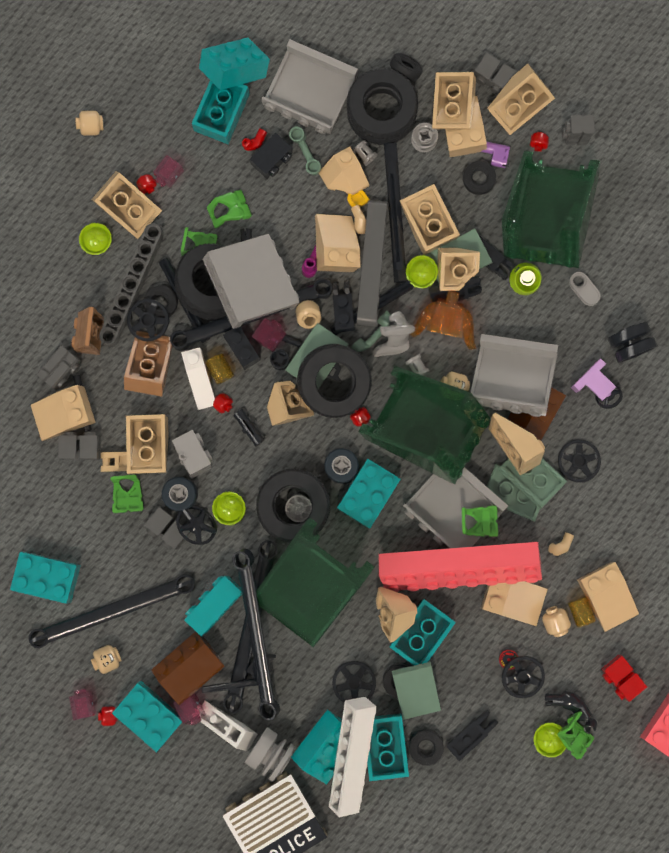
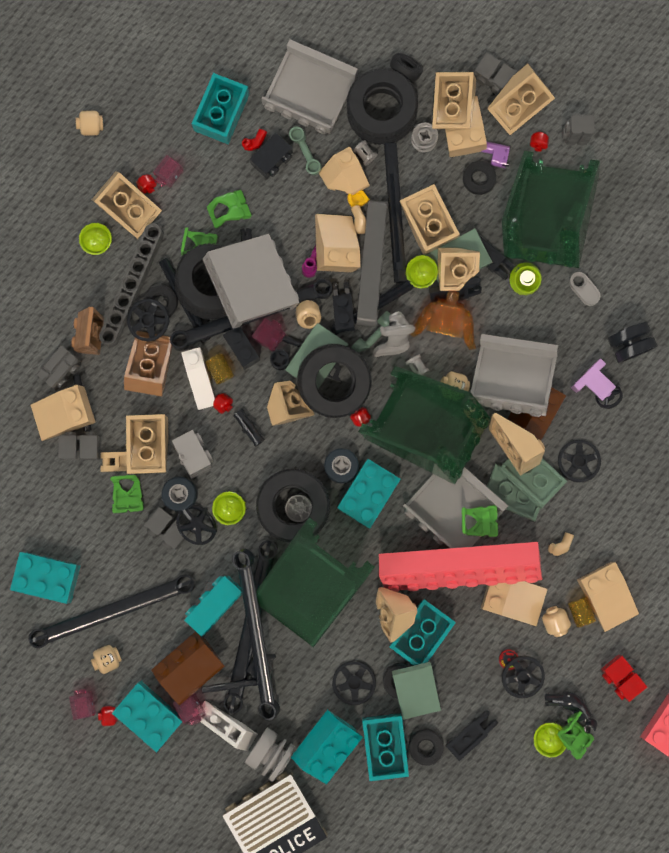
teal brick [199,38,270,90] -> none
white brick [329,697,376,817] -> none

